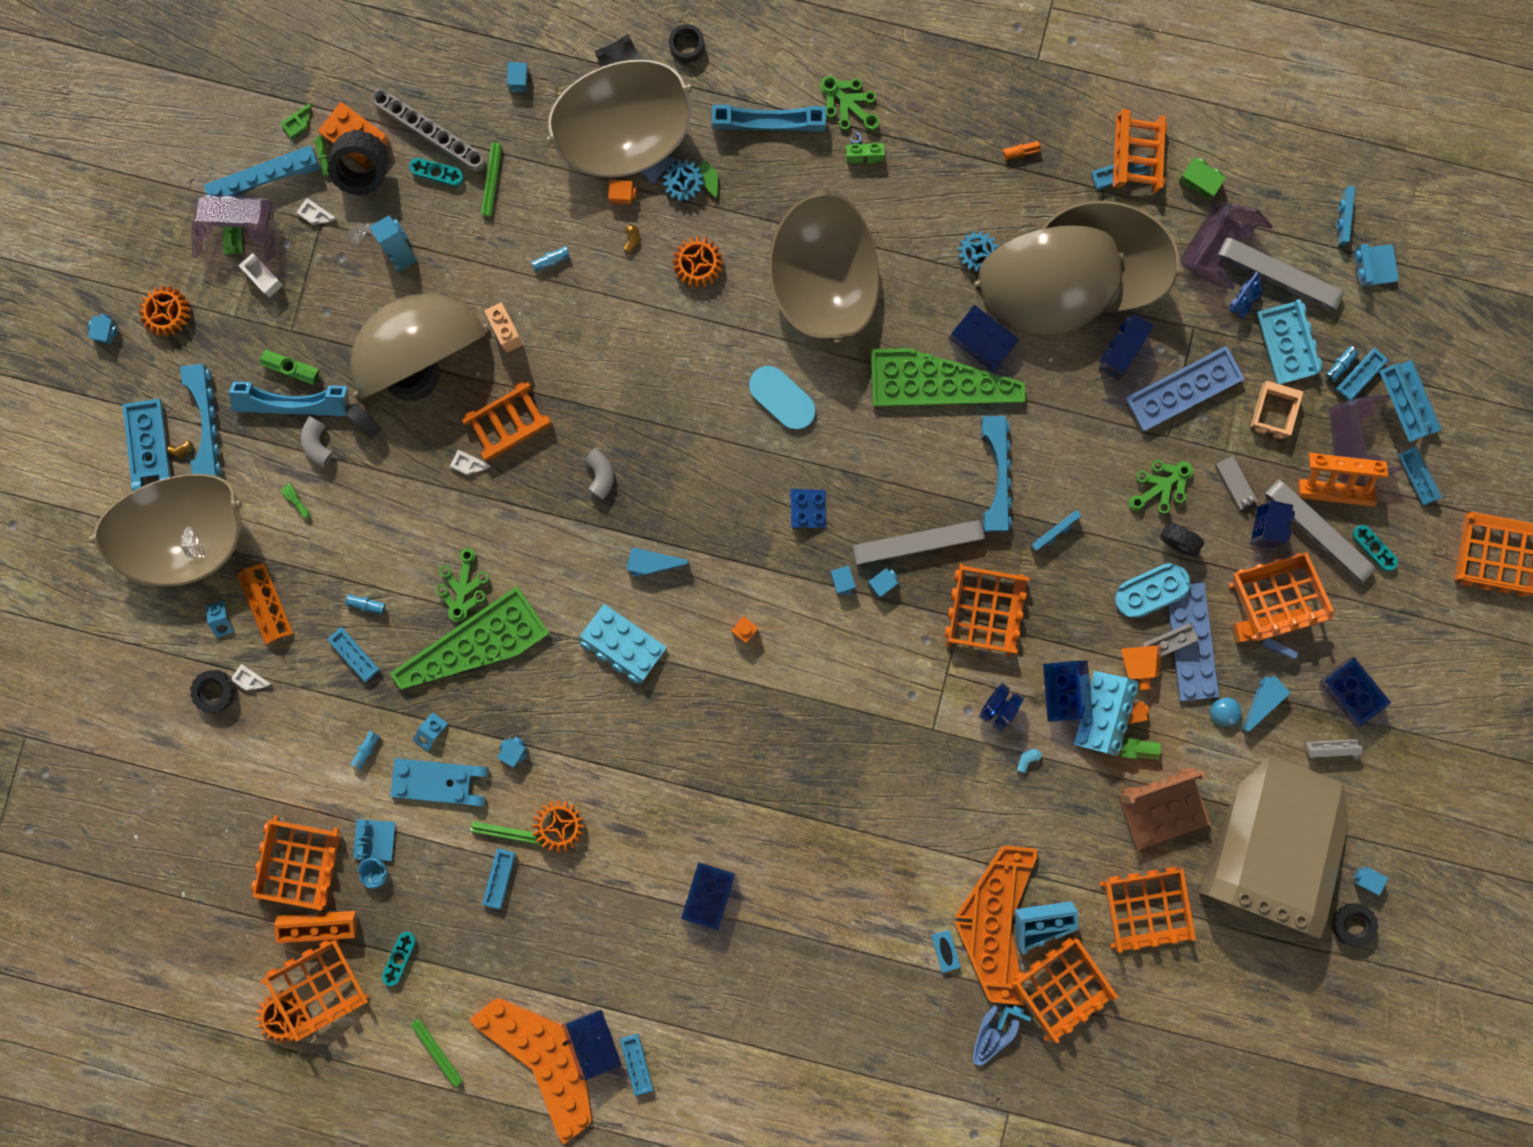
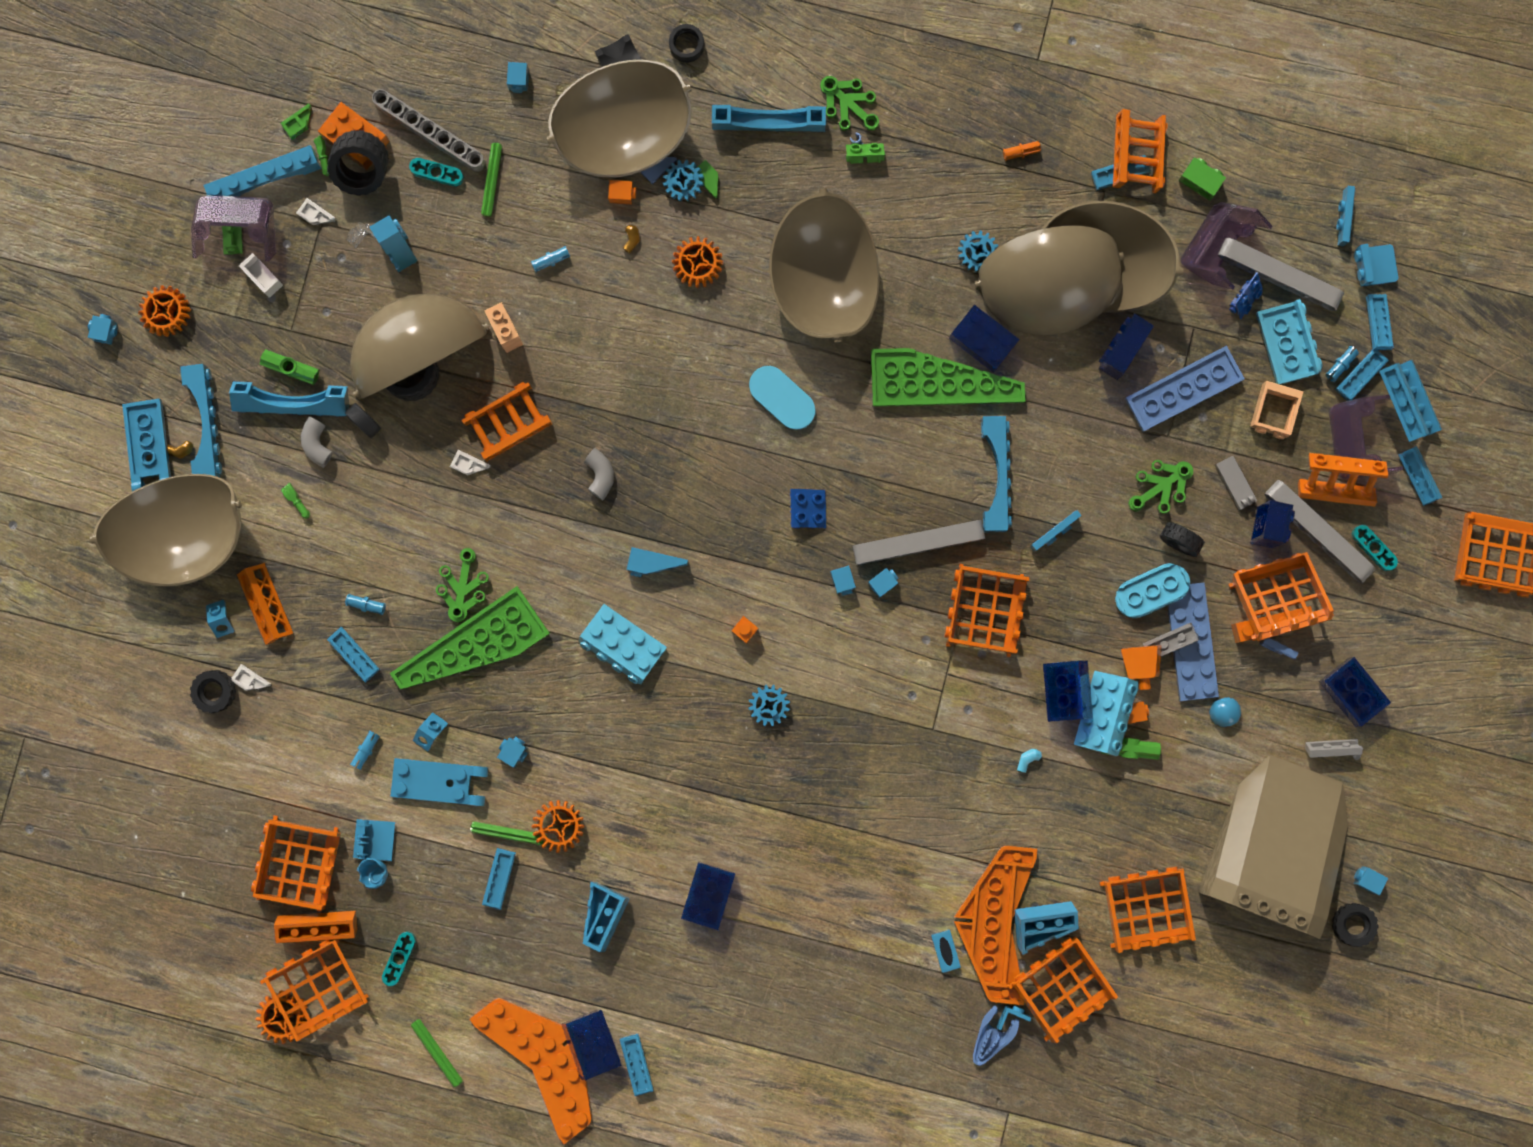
clear bracket [181,527,205,558] -> none
clear blue wheel [978,682,1024,732] -> none
nougat bracket [1118,767,1211,850] -> none
dark azure slope [1242,676,1291,732] -> none
none -> dark azure wedge [583,882,630,952]
none -> dark azure gear [749,684,790,726]
none -> dark azure plate [1366,294,1394,350]

